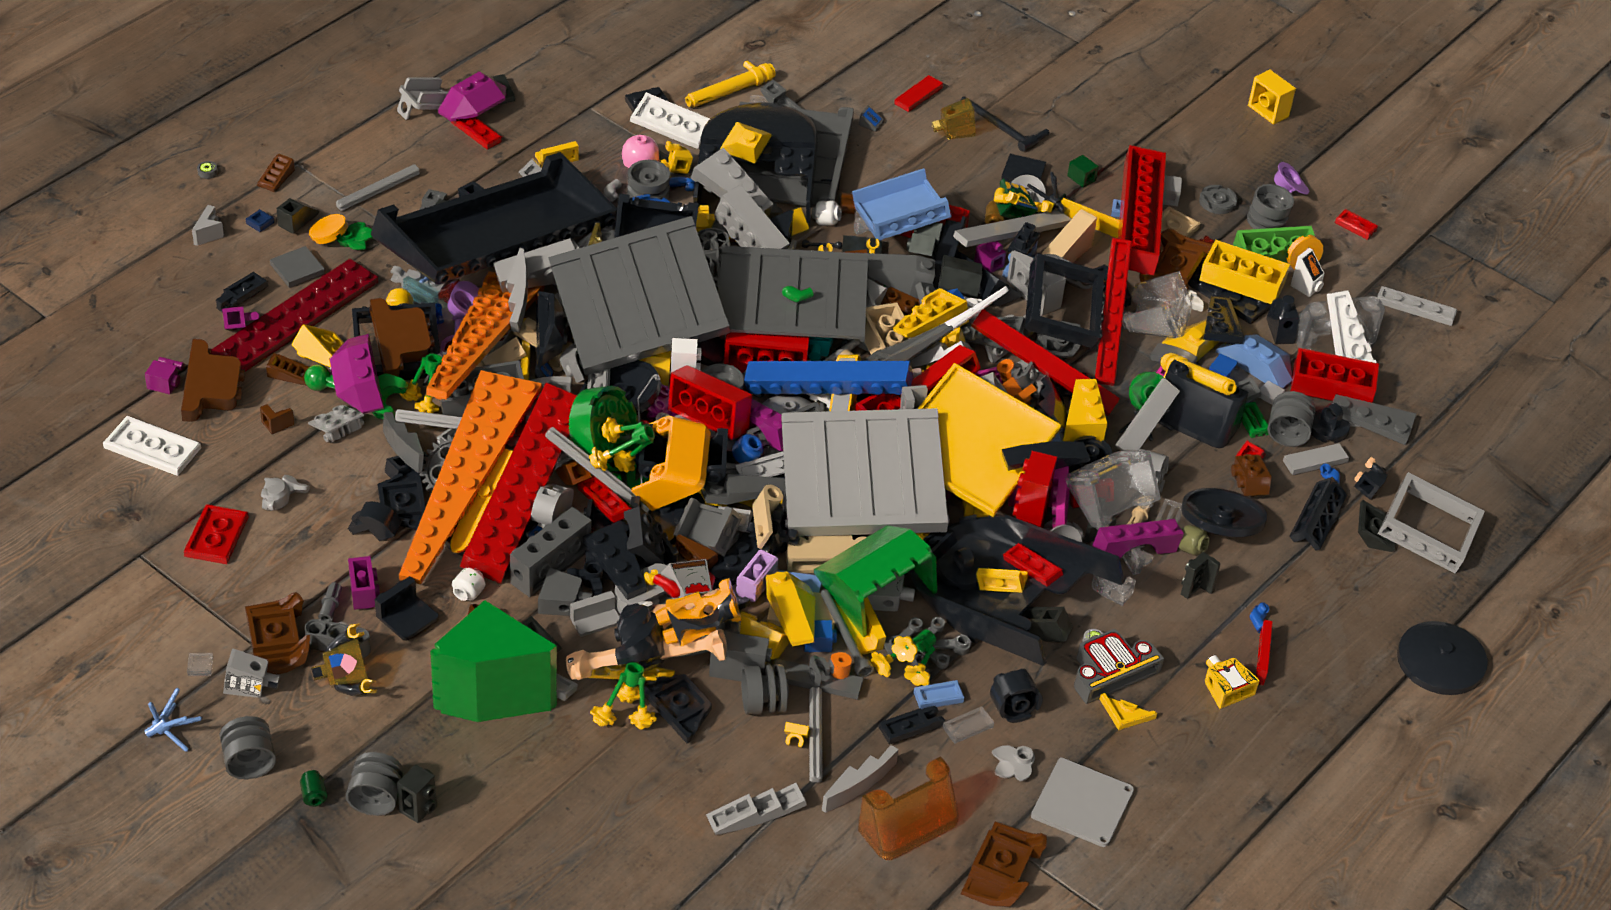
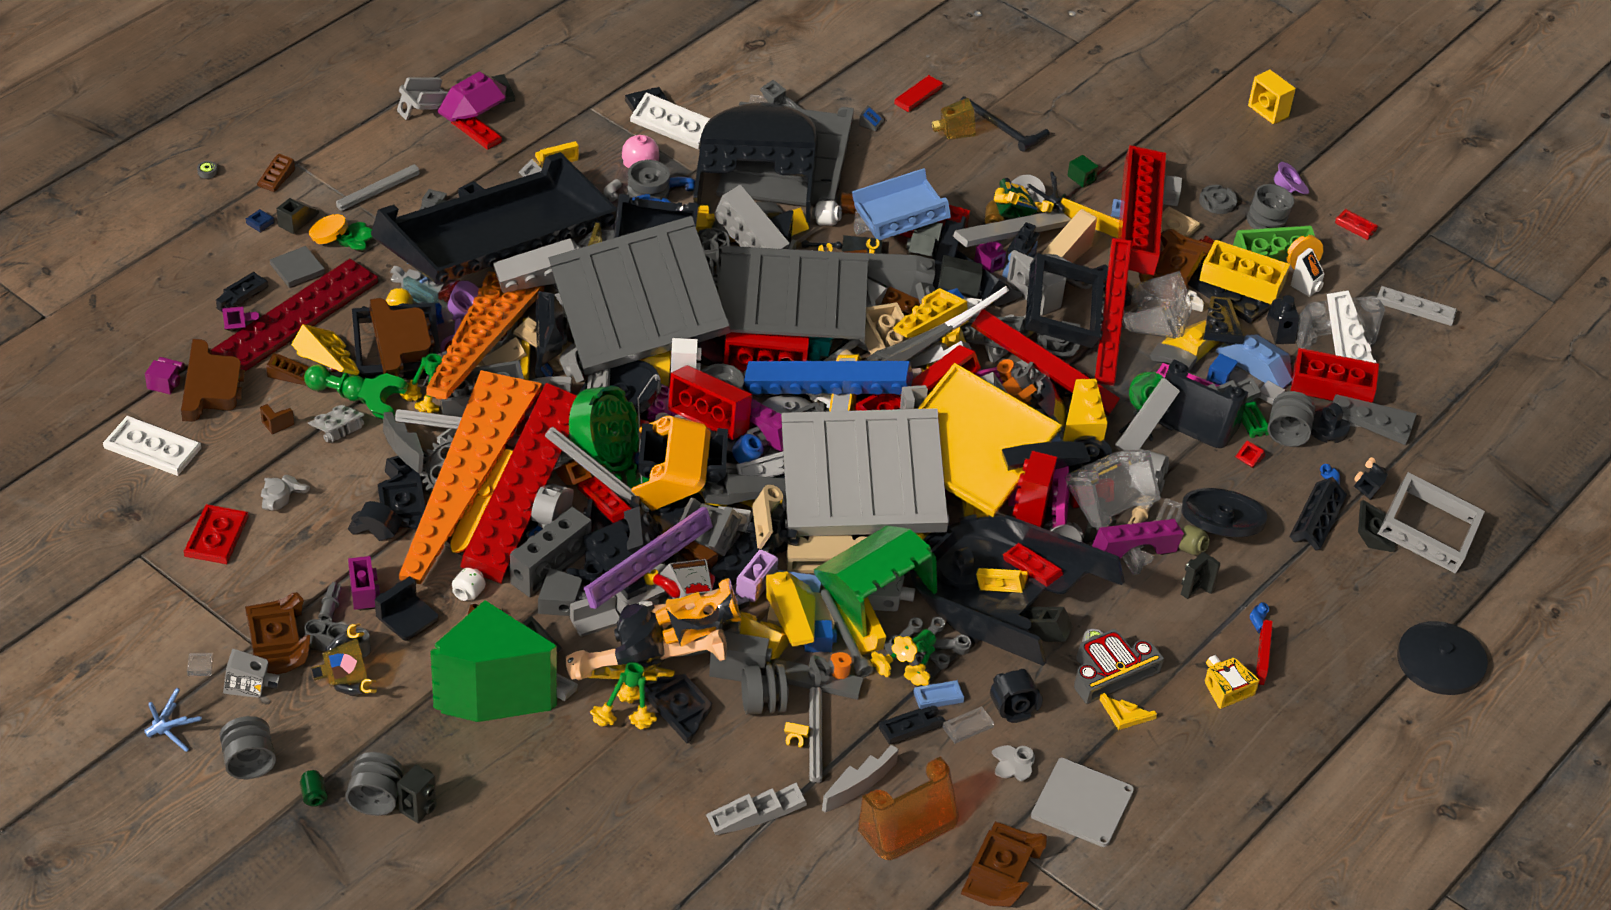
light grey slope [192,205,224,246] -> none
magenta wedge [329,334,384,414] -> none
light grey slope [507,248,528,333] -> none
yellow plant [589,417,655,473] -> none
yellow piece [661,141,693,174] -> none
yellow cylinder [685,61,776,108] -> none
light grey wedge [691,147,774,216] -> none
yellow slope [720,122,772,163] -> none
green arm [782,286,814,303] -> none
black tile [1001,154,1046,182] -> none
clear leg [1091,575,1136,606] -> none
yellow cylinder [1161,353,1237,395] -> none
reddish brown brick [1231,454,1271,496] -> none
light grey tile [1283,443,1349,475] -> none
none -> medium lavender tile [584,507,713,609]

